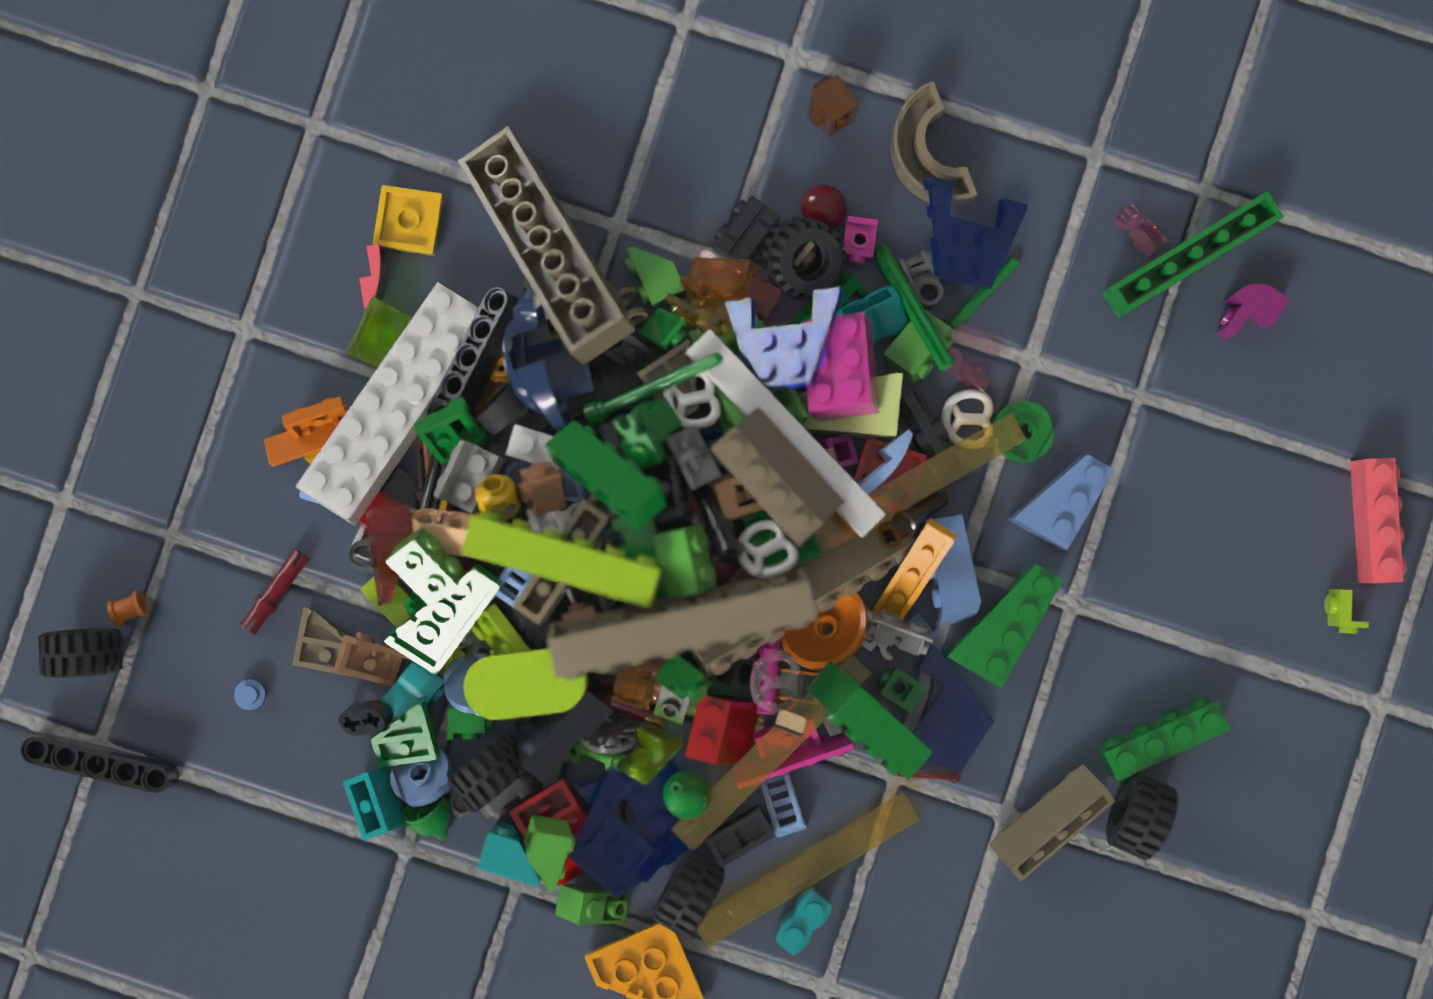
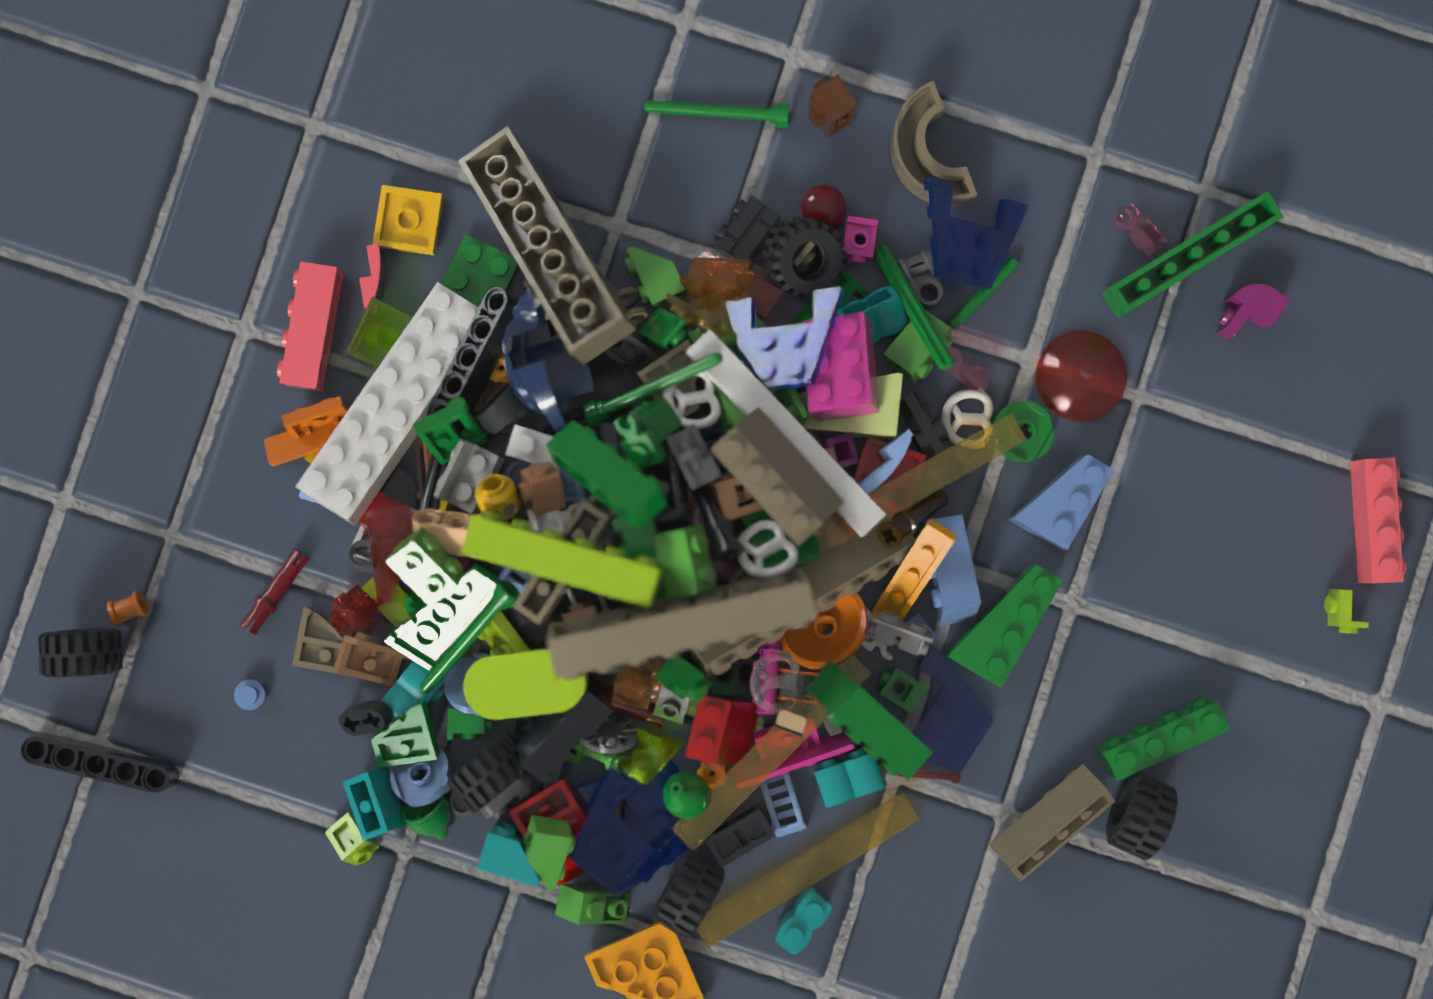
none -> coral brick [277,261,344,392]
none -> lime bracket [324,812,379,866]
none -> clear red brick [329,584,379,637]
none -> green piece [420,580,520,693]
none -> green plate [441,234,519,308]
none -> green piece [644,100,789,128]
none -> light orange plate [697,761,727,789]
none -> teal brick [813,747,885,808]
none -> clear red dish [1035,331,1127,422]

